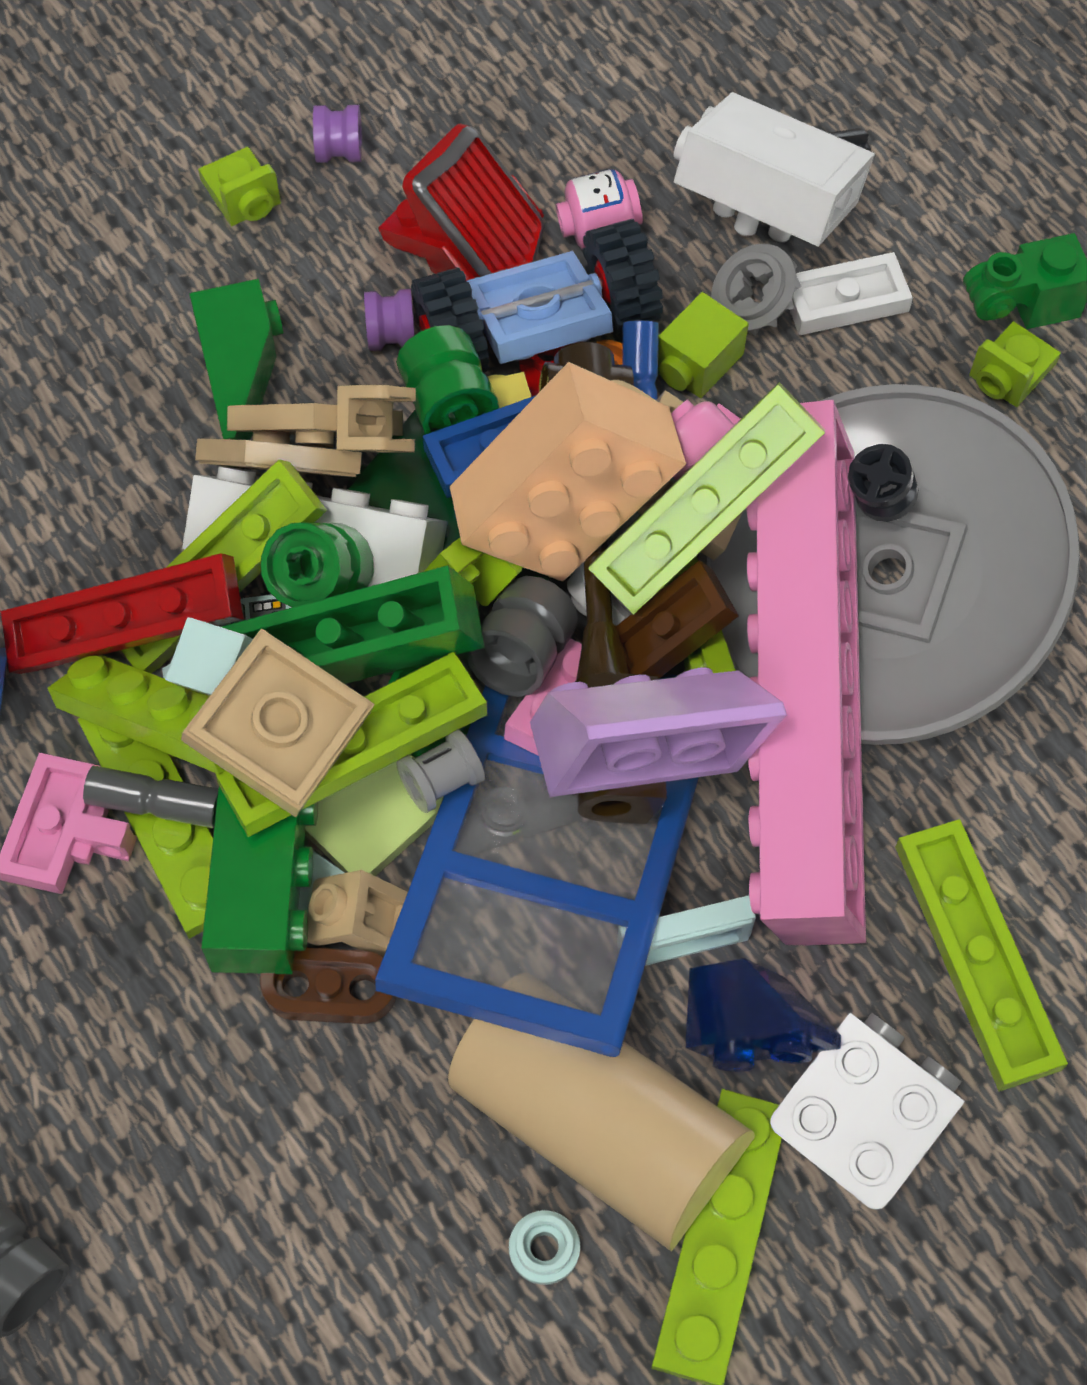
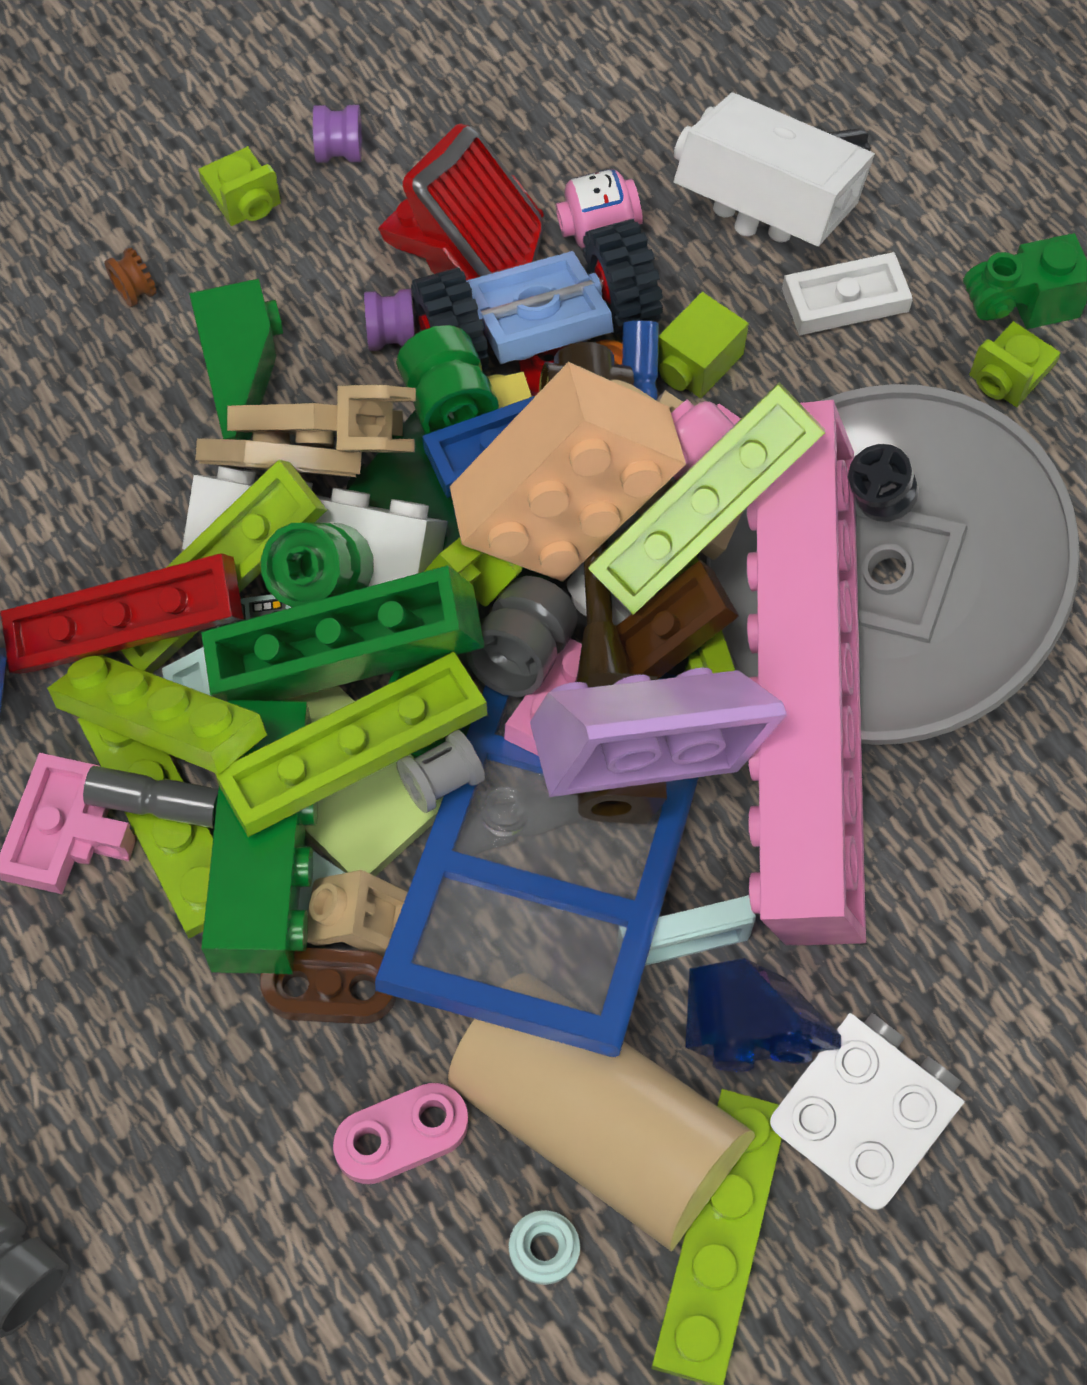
light aqua tile [165,617,253,696] -> none
tan plate [181,628,375,817] -> none
light grey gear [711,244,802,336] -> none
lime plate [895,819,1068,1092] -> none
none -> dark orange bush [104,247,157,307]
none -> bright pink plate [333,1083,468,1184]

